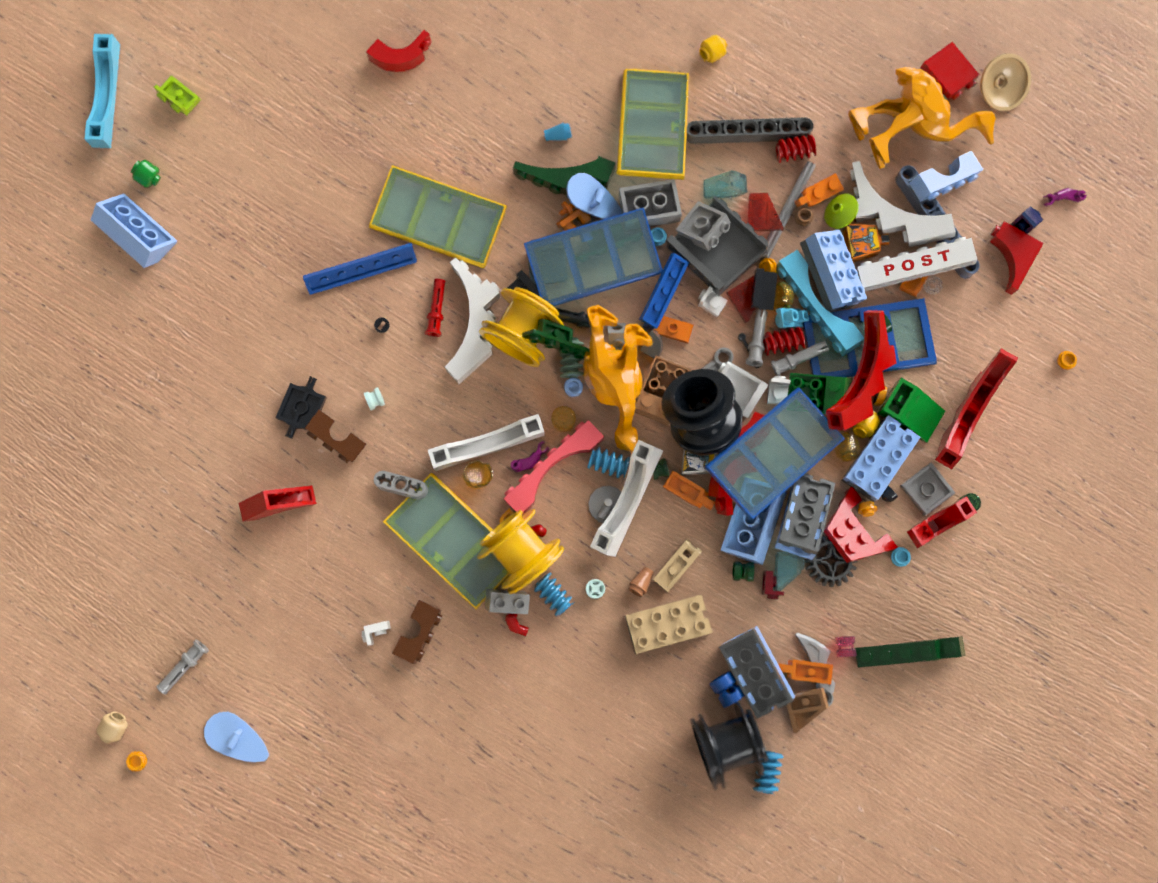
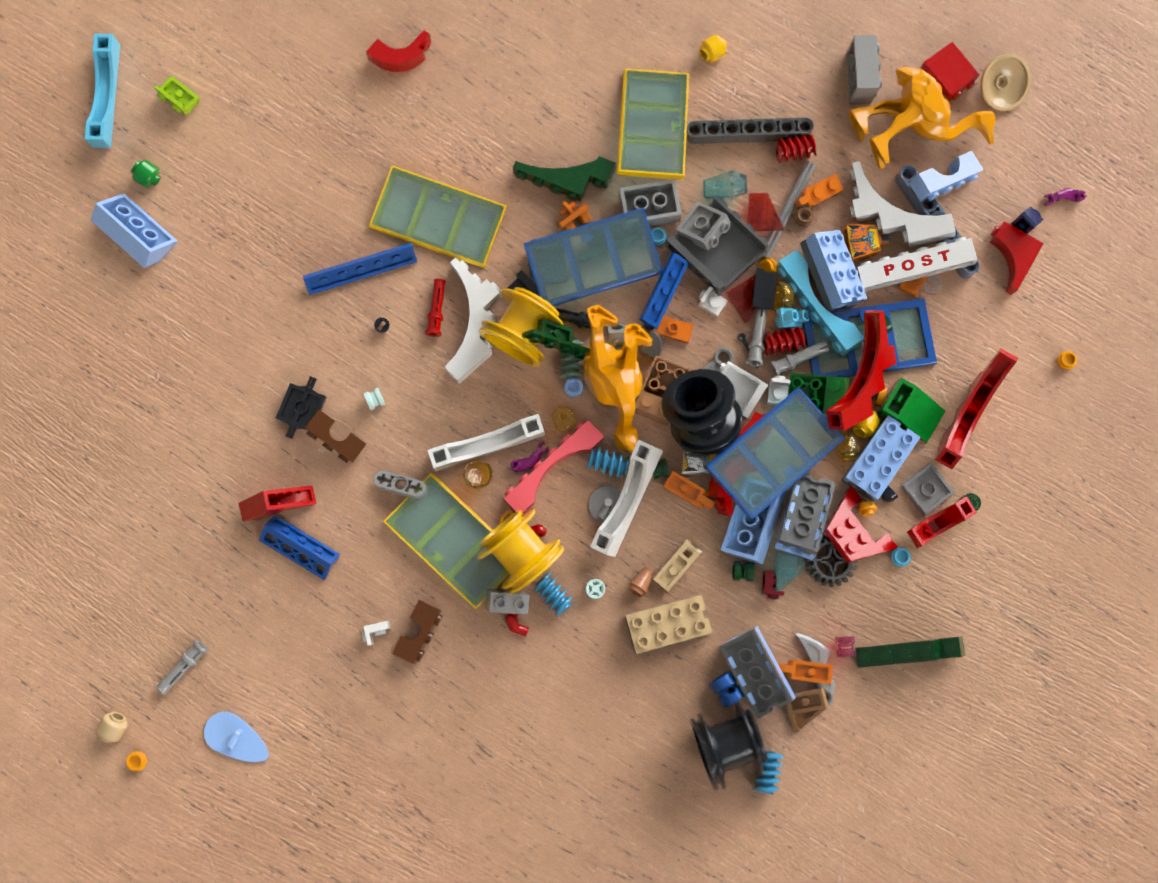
dark azure cone [544,122,572,141] -> none
light blue shield [566,173,622,219] -> none
lime dish [824,194,859,229] -> none
none -> blue fence [259,515,340,580]
none -> light grey brick [846,35,882,104]

